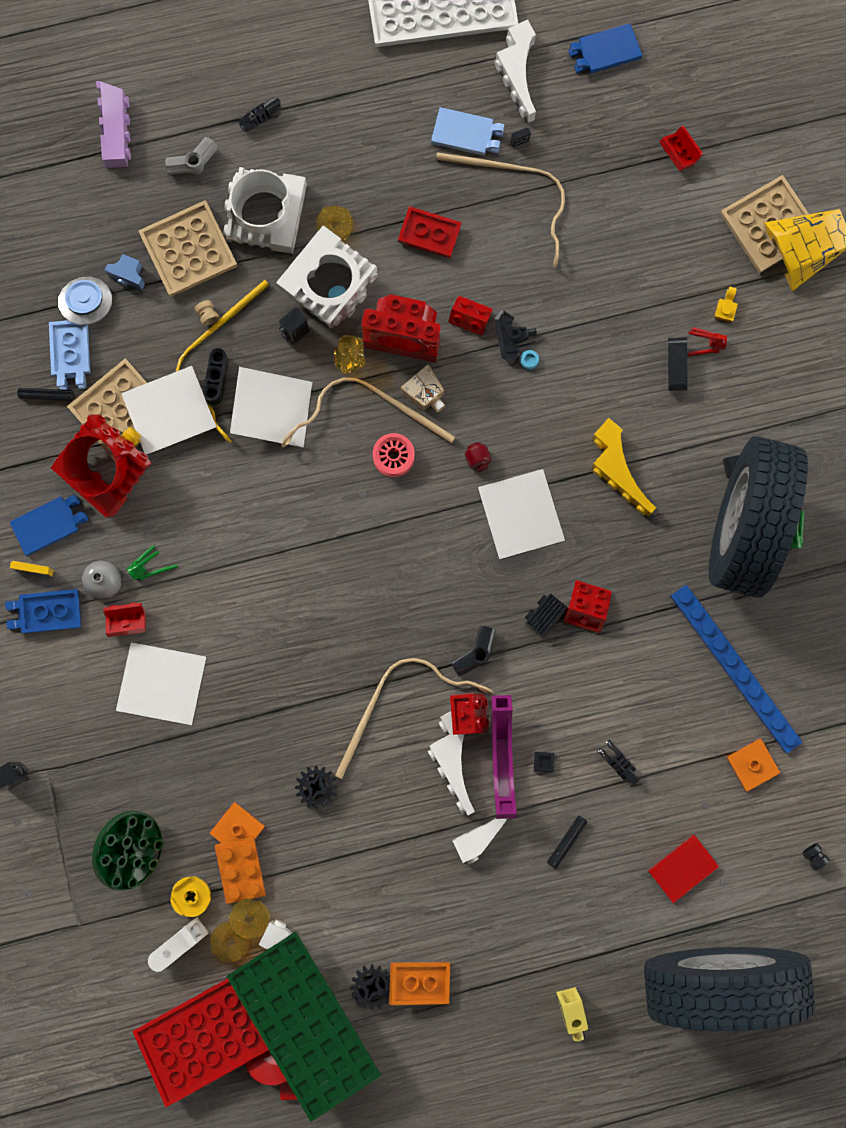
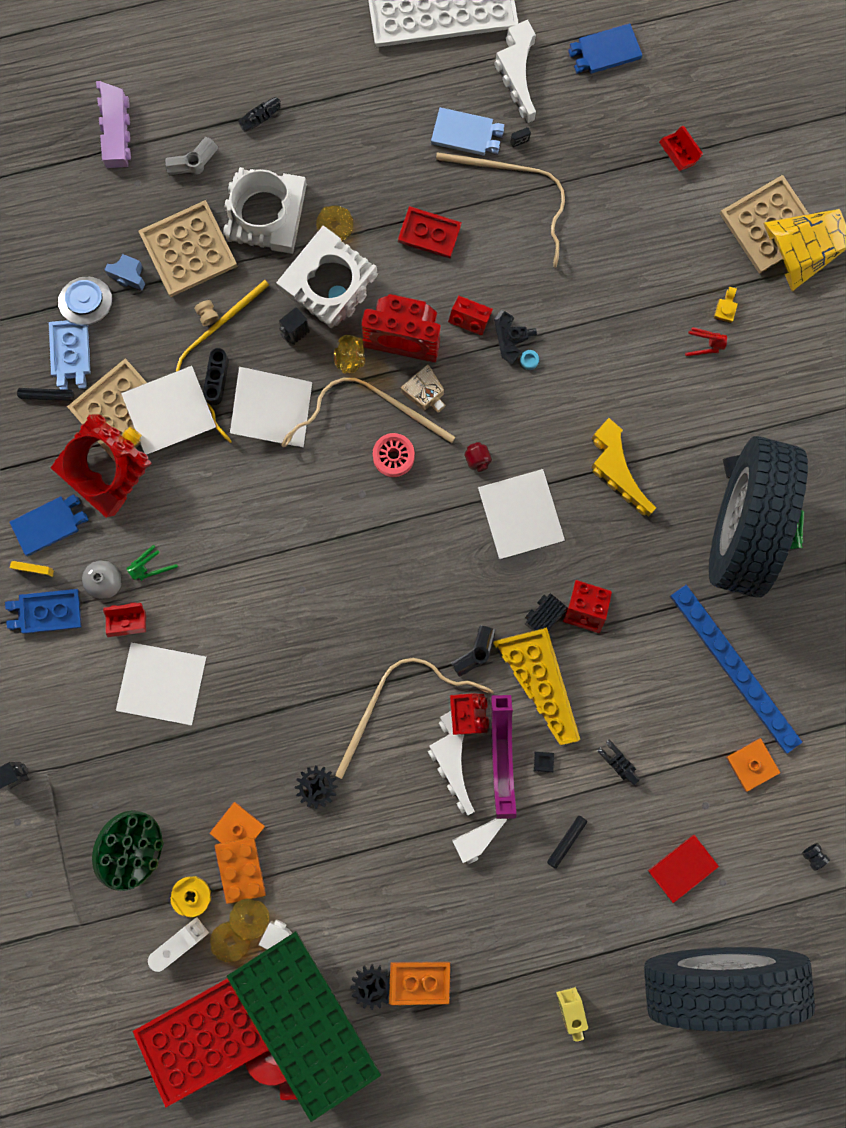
black beam [668,337,688,391] -> none
none -> yellow wing [493,628,580,745]

